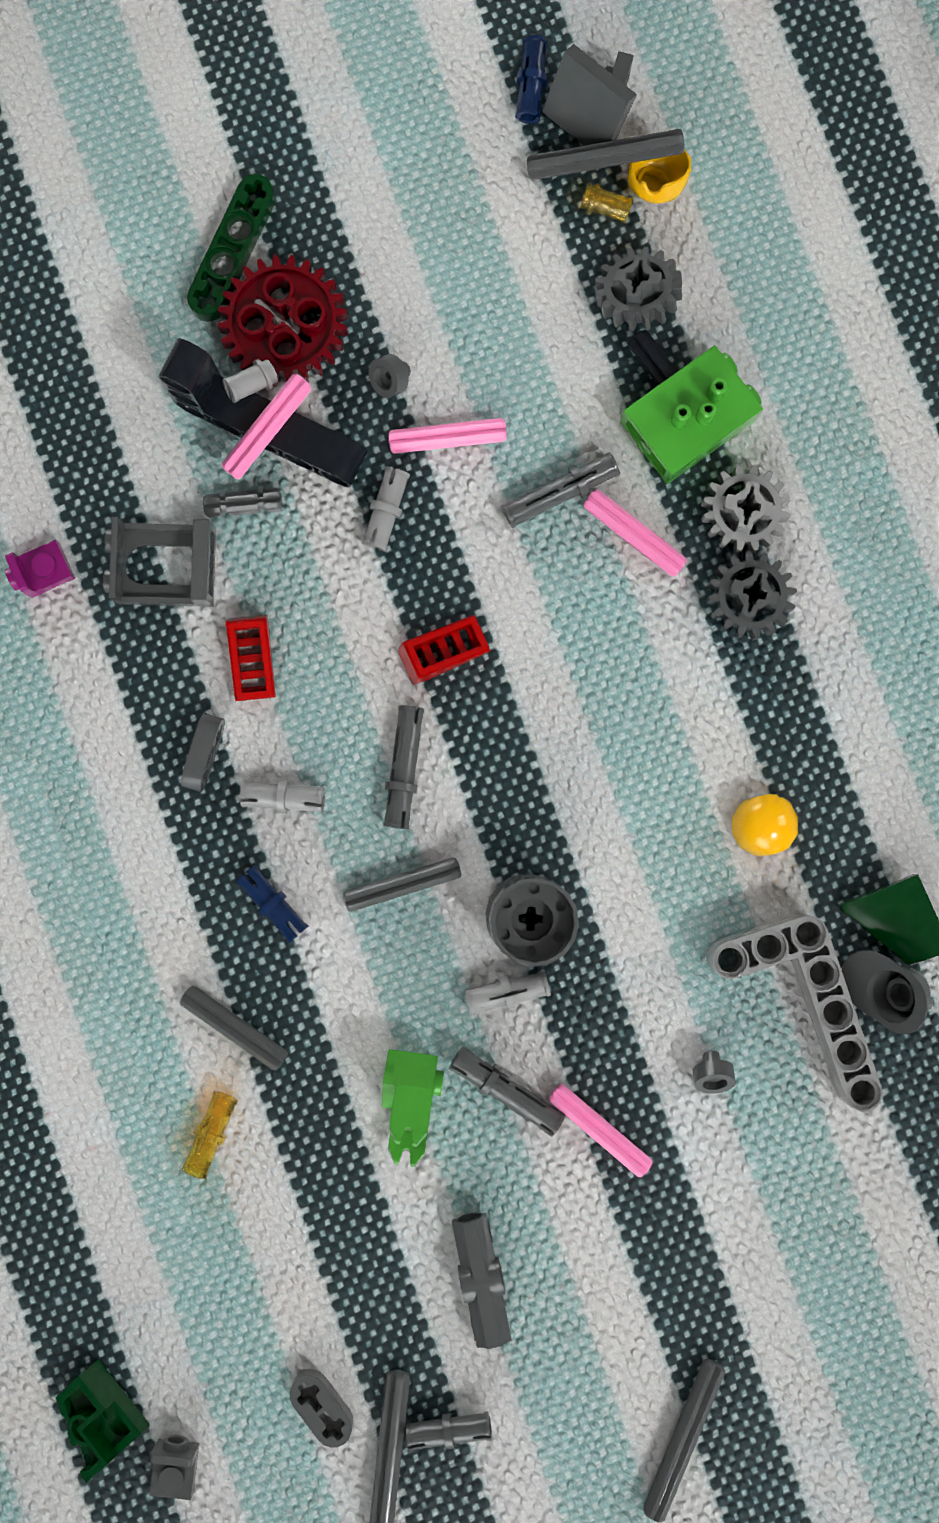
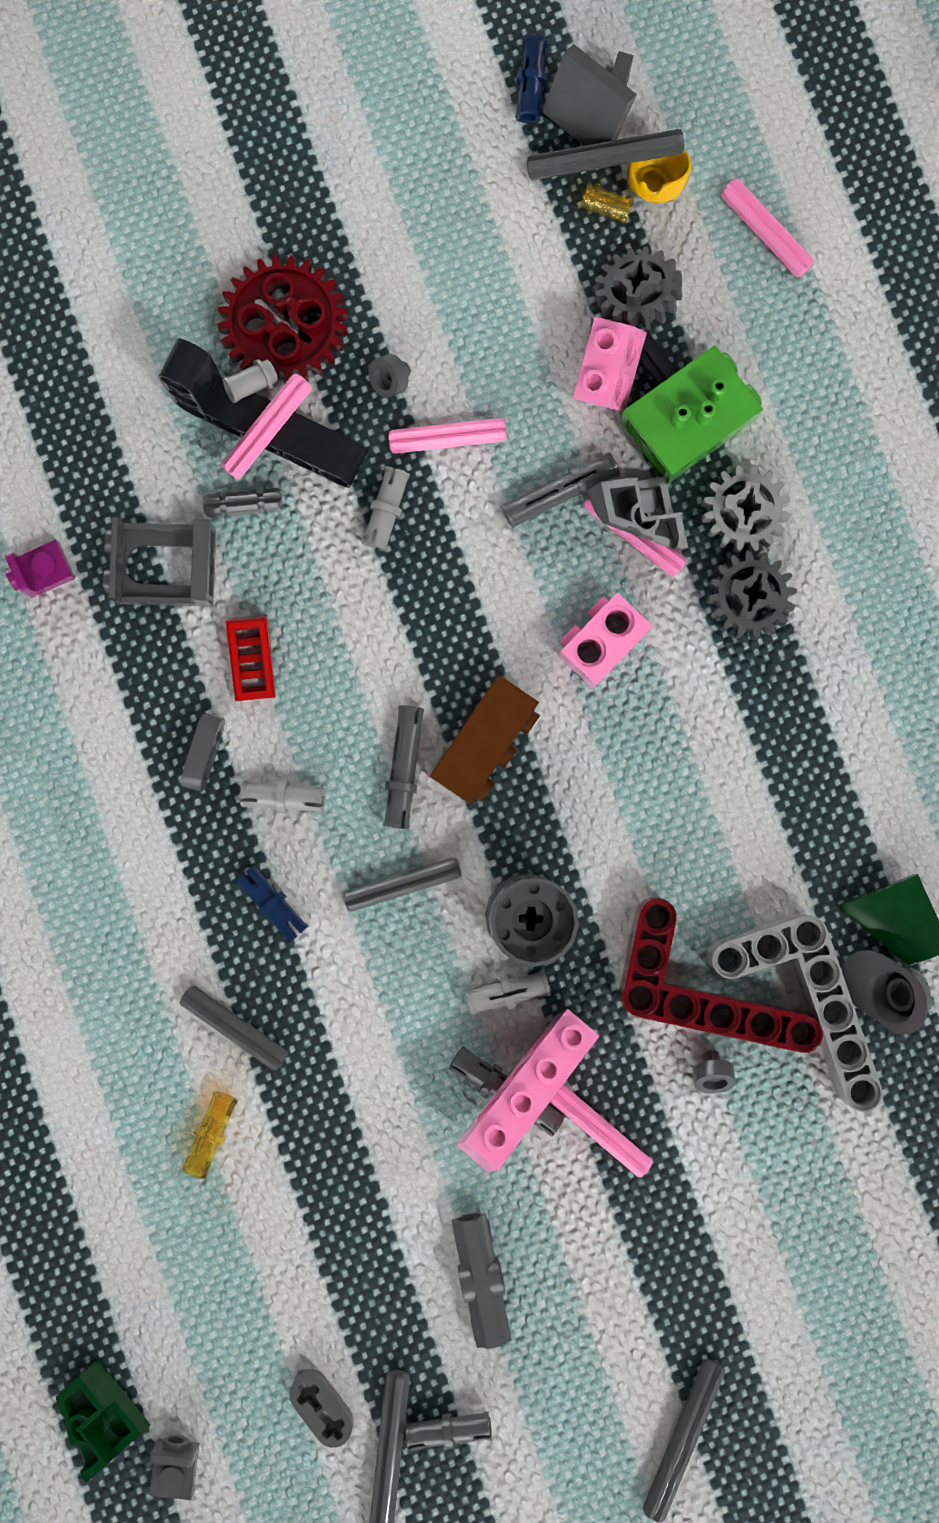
dark green beam [187,174,275,322] -> none
bright green piece [382,1049,444,1167] -> none
red slope [398,615,491,685] -> none
yellow hair [732,794,798,857] -> none
none -> reddish brown brick [429,675,541,805]
none -> bright pink brick [456,1009,599,1172]
none -> bright pink brick [559,593,653,689]
none -> bright pink brick [573,317,647,412]
none -> dark grey slope [587,477,689,551]
none -> dark red beam [619,897,823,1053]
none -> bright pink axle [721,179,814,277]

